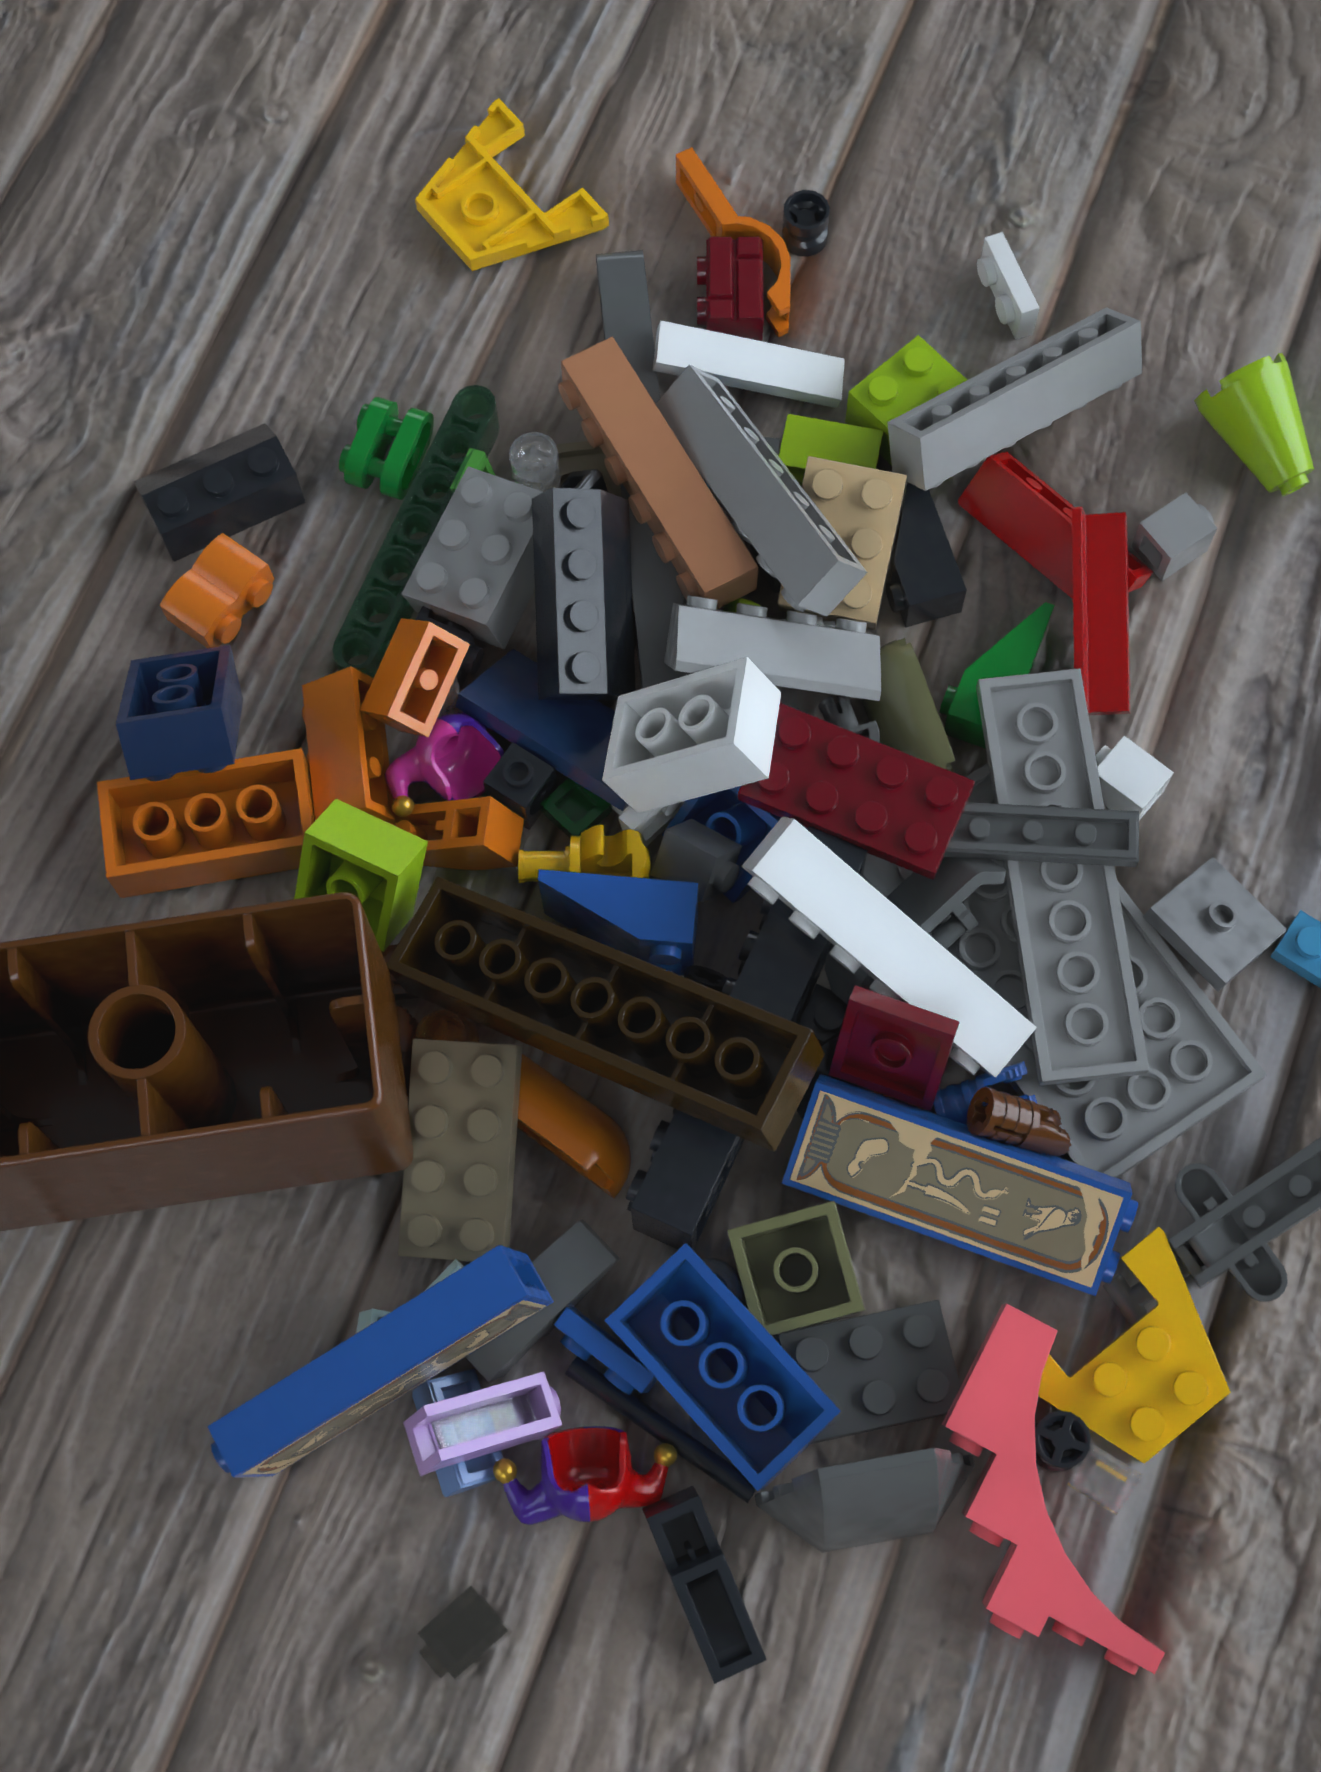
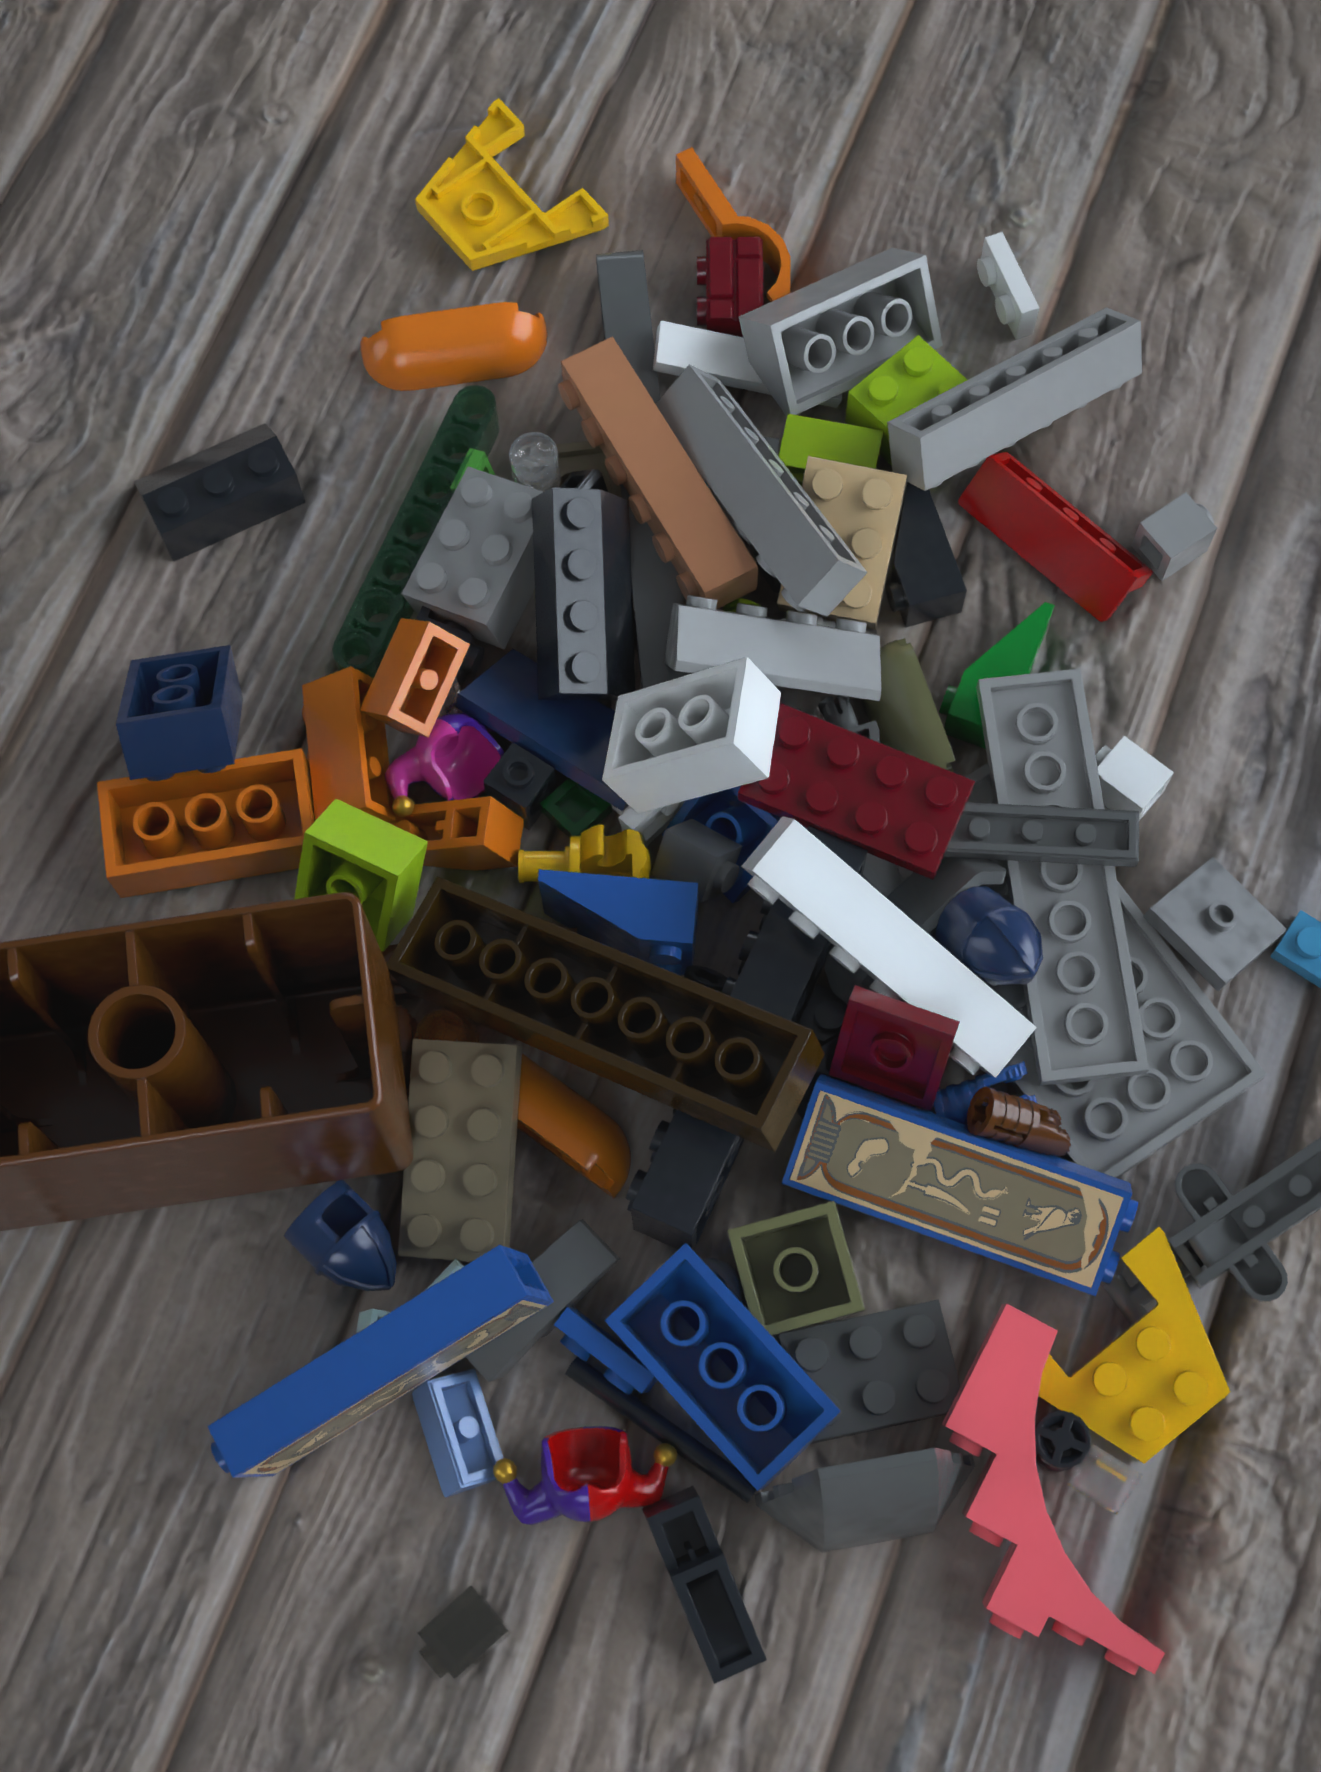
orange brick [159,533,274,648] -> none
green brick [339,397,434,500] -> none
lavender window [403,1371,562,1477] -> none
black wheel [782,190,830,257] -> none
red panel [1072,506,1130,716] -> none
lime cone [1194,353,1314,496] -> none
none -> dark blue helmet [284,1180,397,1291]
none -> orange brick [360,302,547,391]
none -> light grey slope [739,248,943,416]
none -> dark blue helmet [936,886,1043,986]

